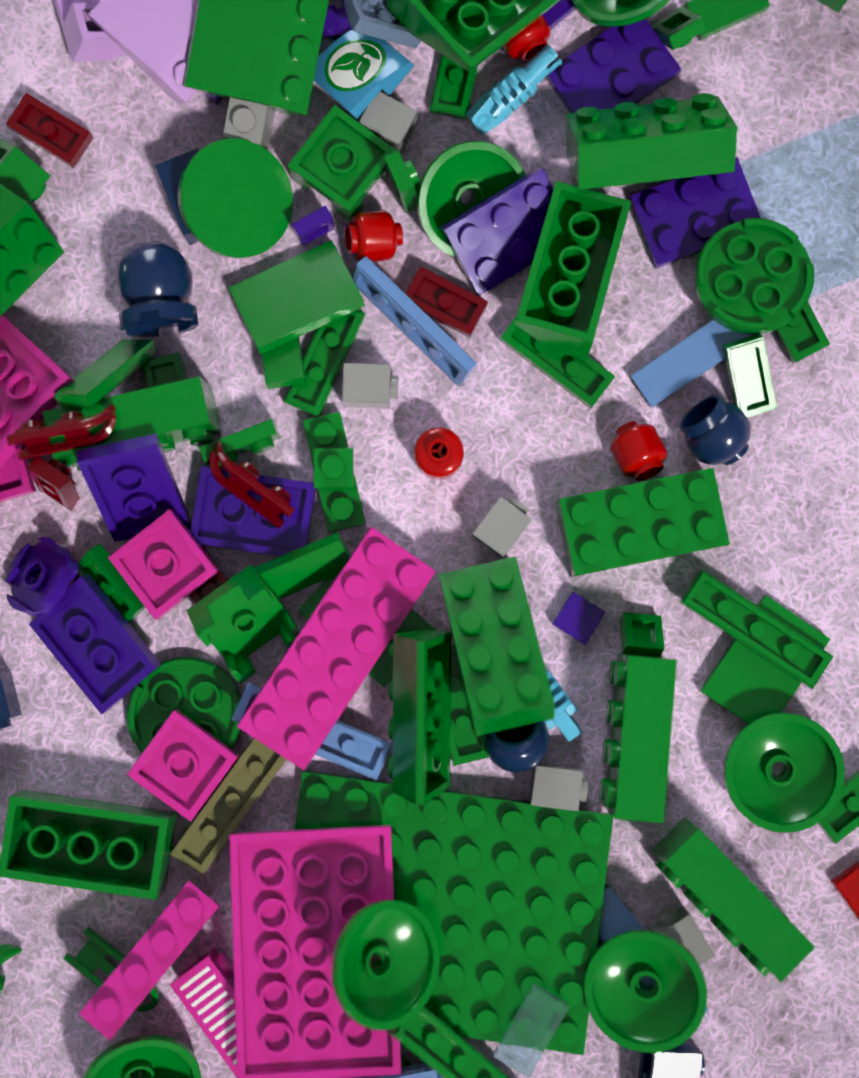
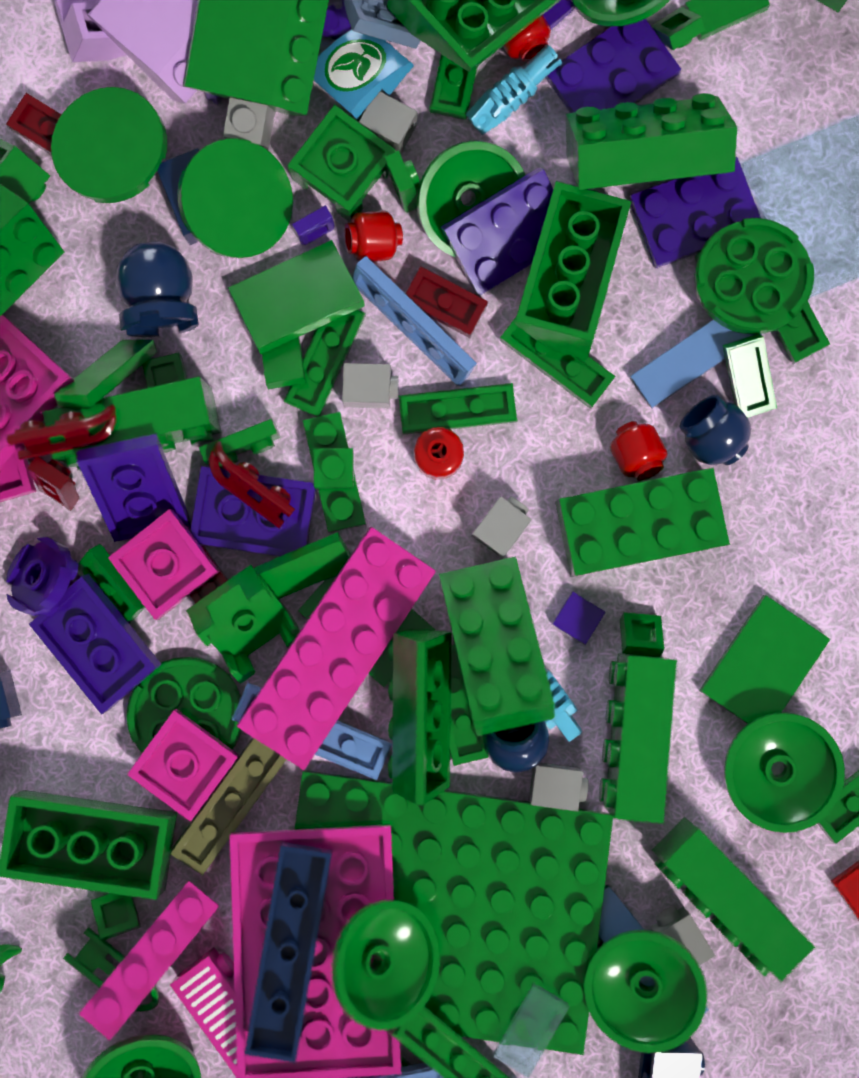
green tile [679,570,834,689] -> none
none -> green tile [51,87,167,203]
none -> green plate [90,893,141,941]
none -> dark blue piece [244,842,332,1063]
none -> green tile [399,383,517,435]

